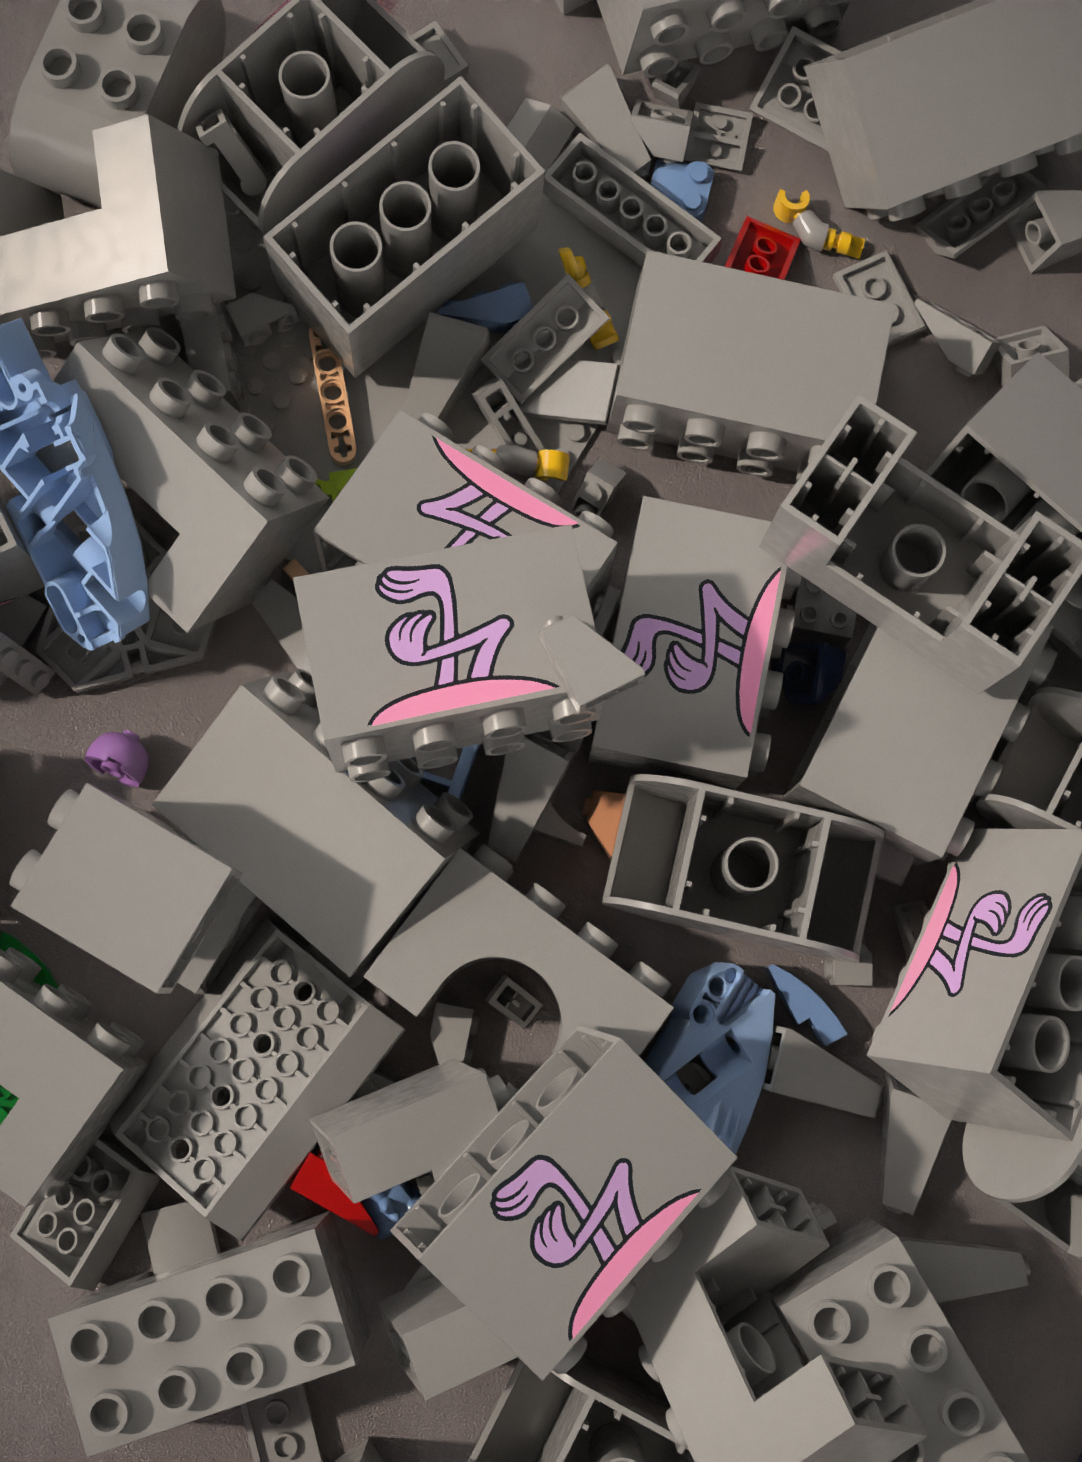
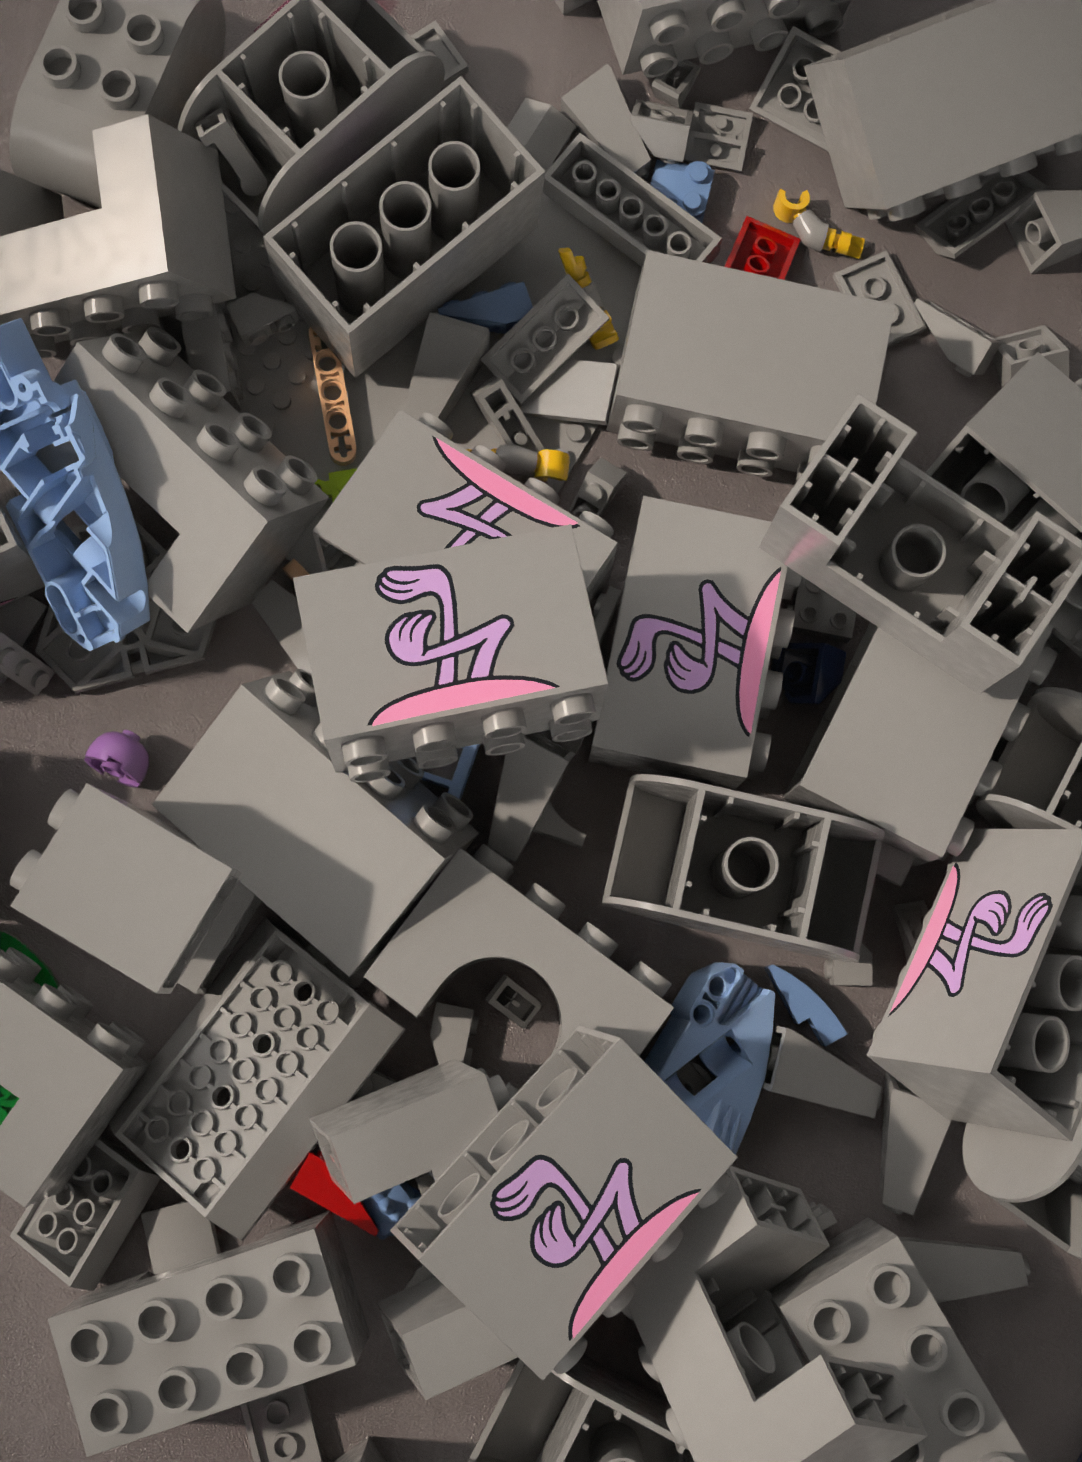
light grey slope [539,614,645,715] -> none
nougat slope [582,790,626,861] -> none

